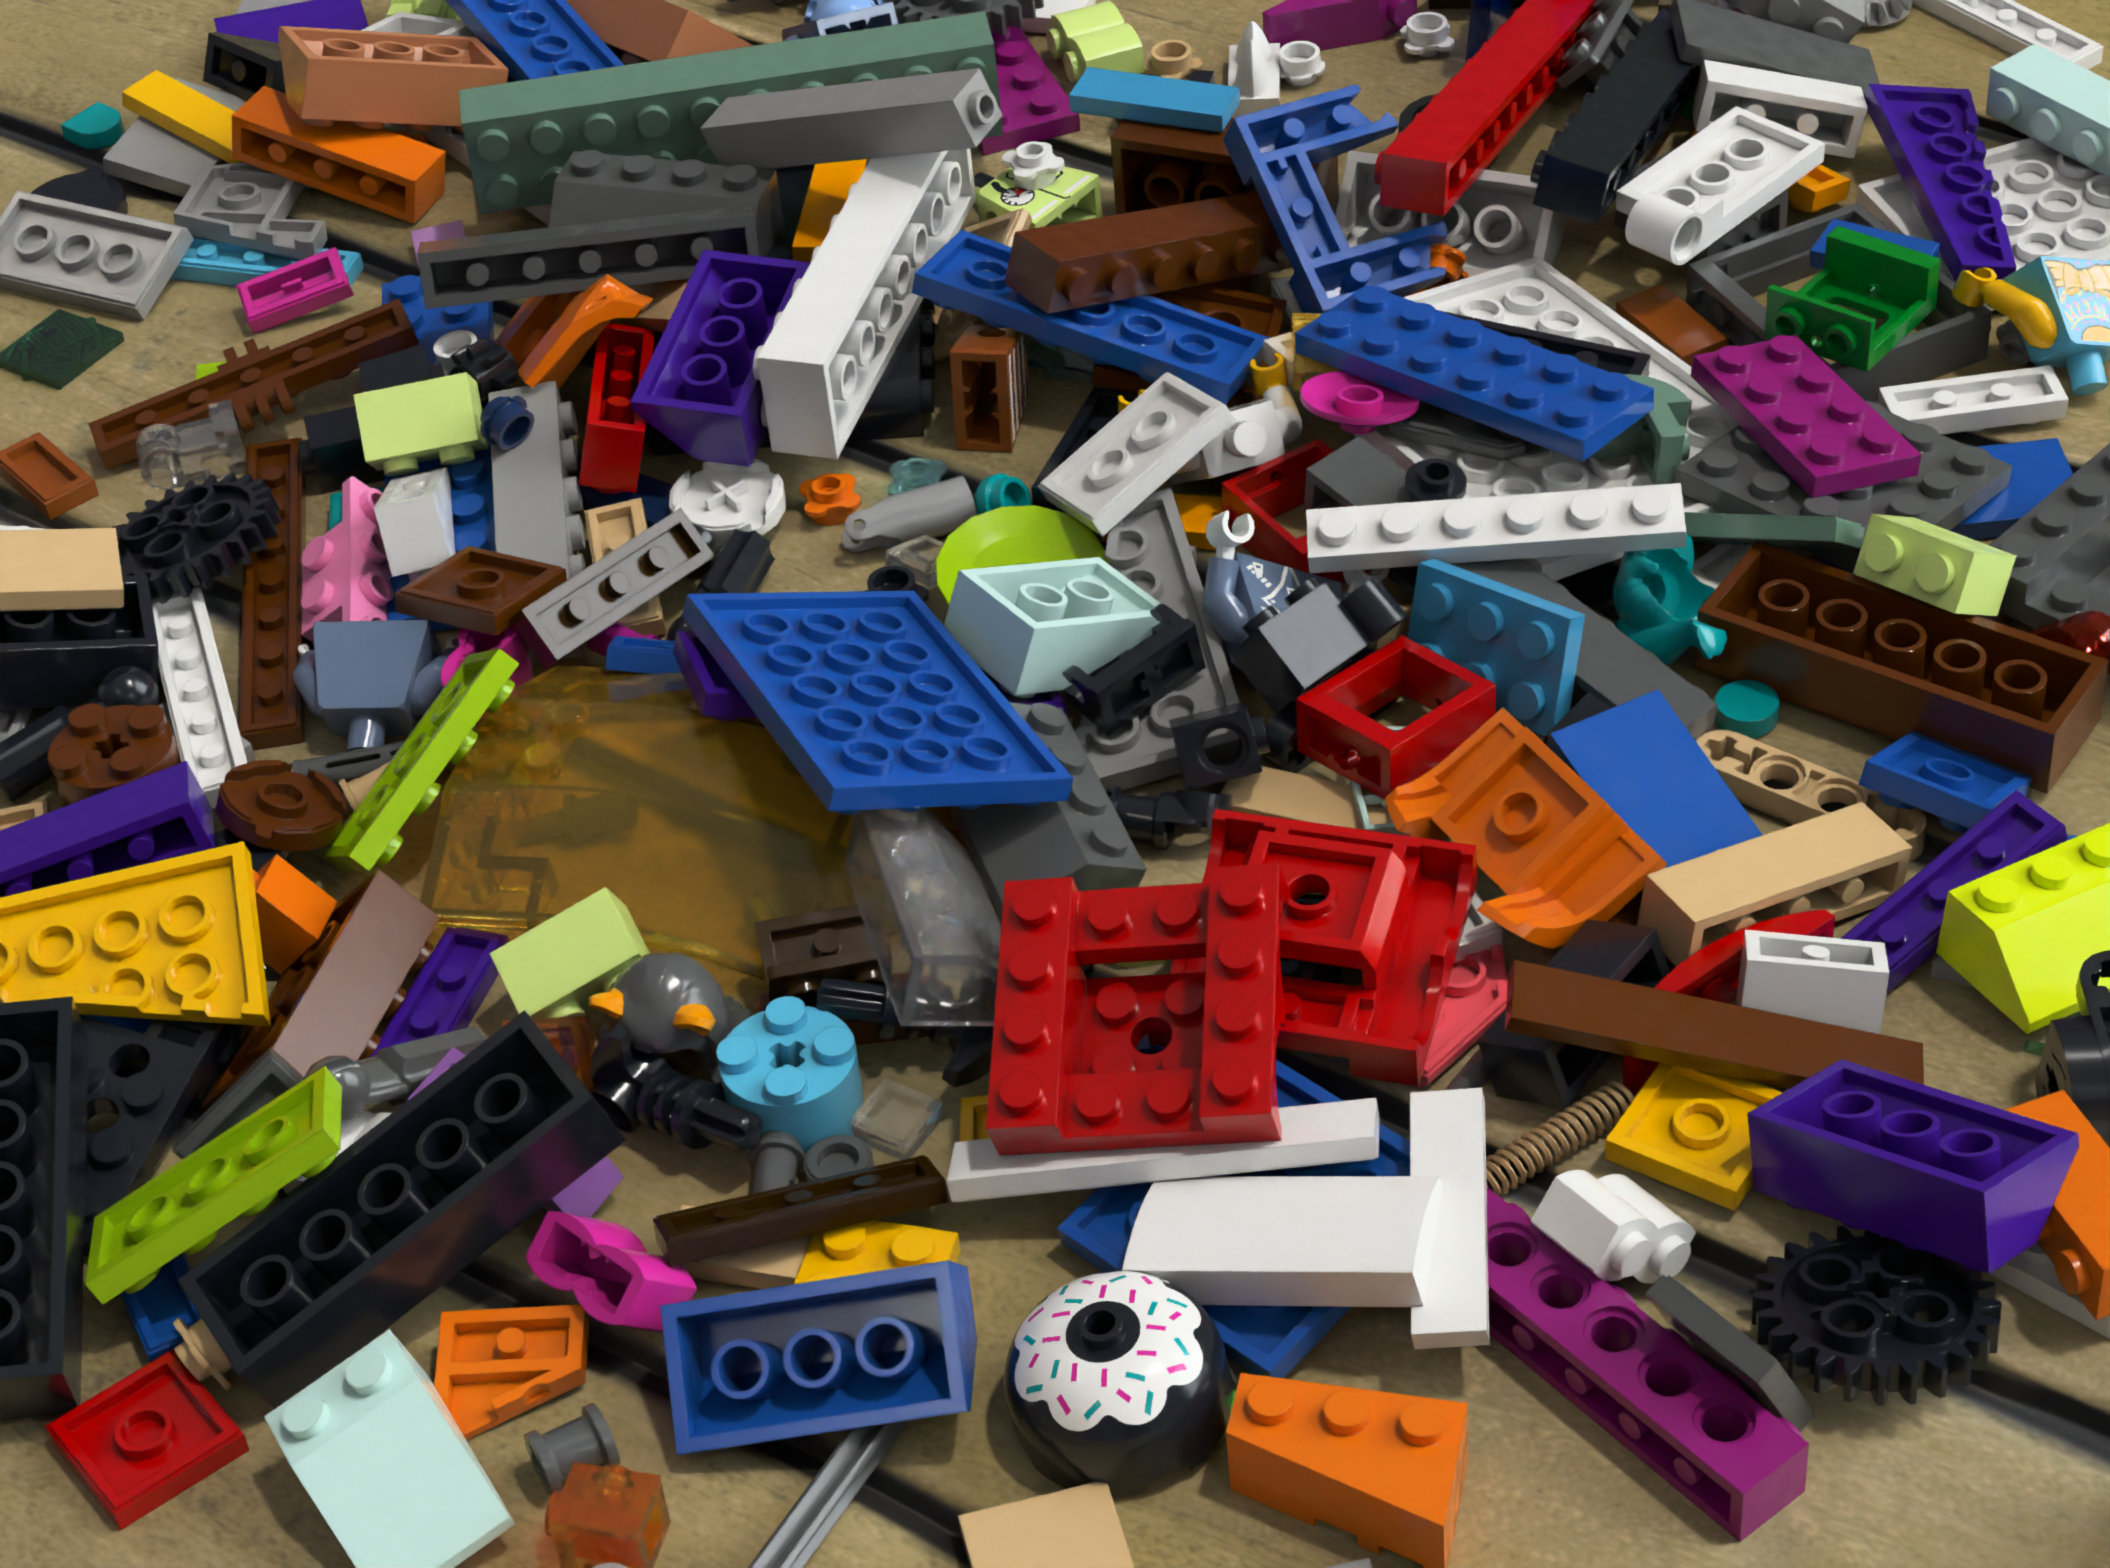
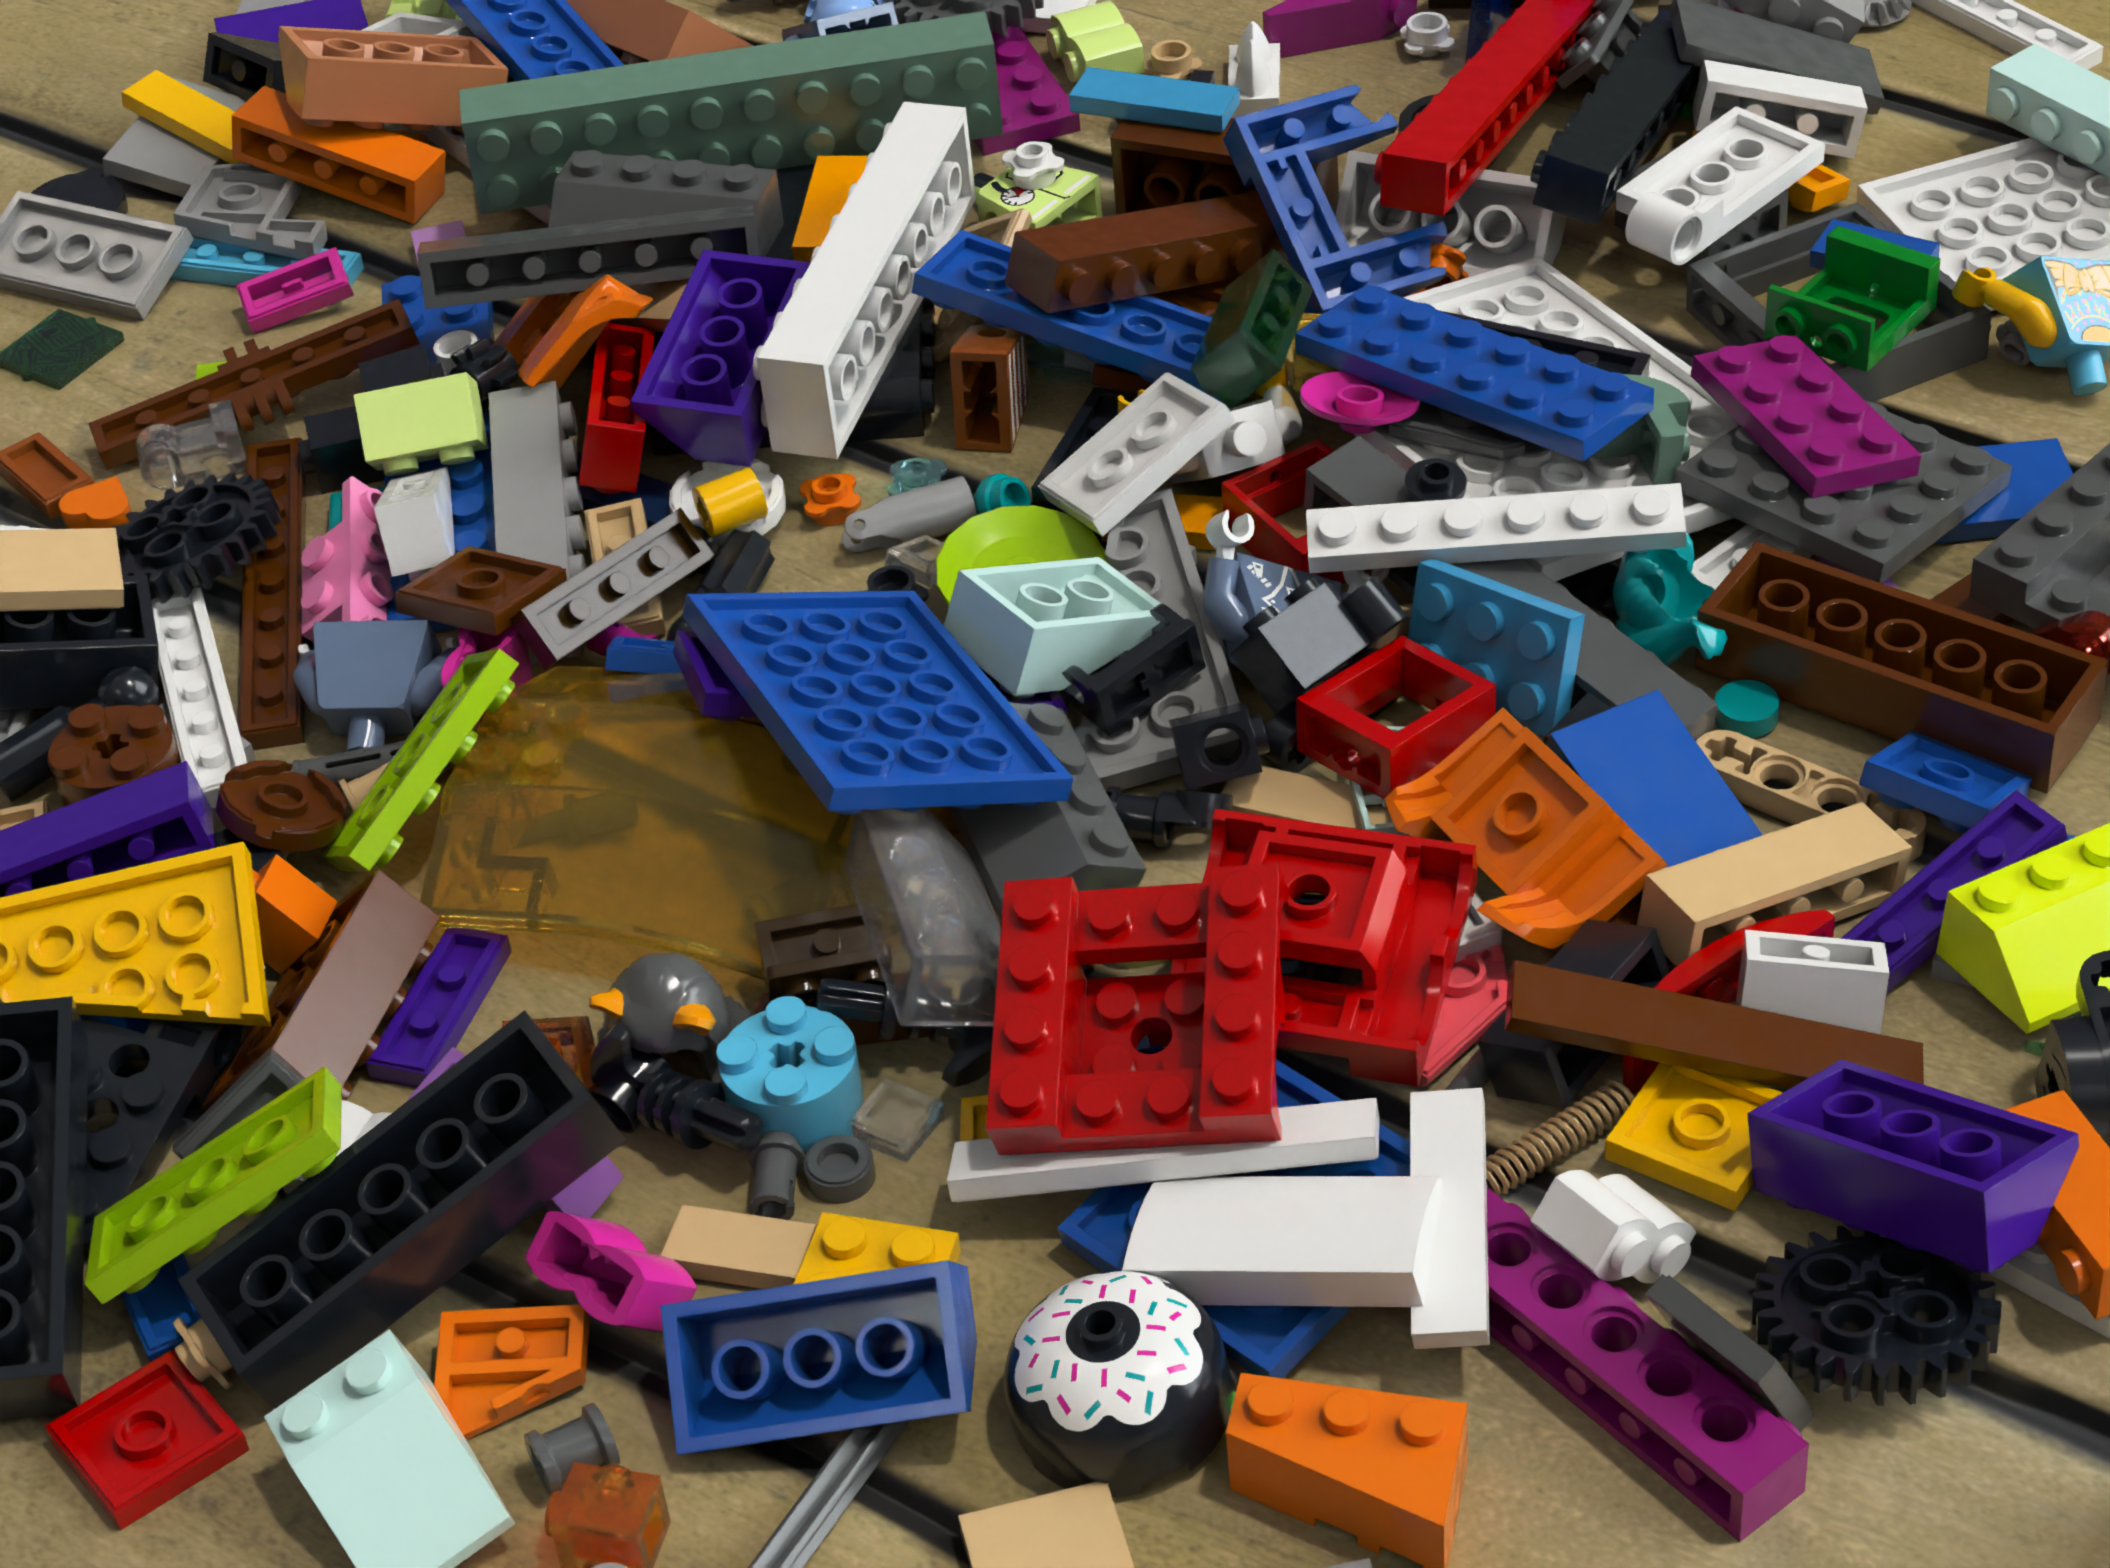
teal tile [61,102,125,150] -> none
dark grey piece [302,1026,487,1123] -> none
dark blue plate [480,395,534,450] -> none
yellowish green brick [489,887,650,1036] -> none
dark brown tile [653,1155,948,1267] -> none
light grey brick [700,68,1003,169] -> none
white plate [1279,41,1325,86] -> none
dark orange tile [1616,284,1729,367] -> none
sand green tile [1684,512,1865,549] -> none
yellowish green brick [1853,514,2016,616] -> none
dark purple wing [1864,84,2017,282] -> none
white plate [1878,365,2069,435] -> none
none -> orange tile [59,476,132,529]
none -> yellow piece [692,467,768,537]
none -> clear green brick [1190,249,1313,410]

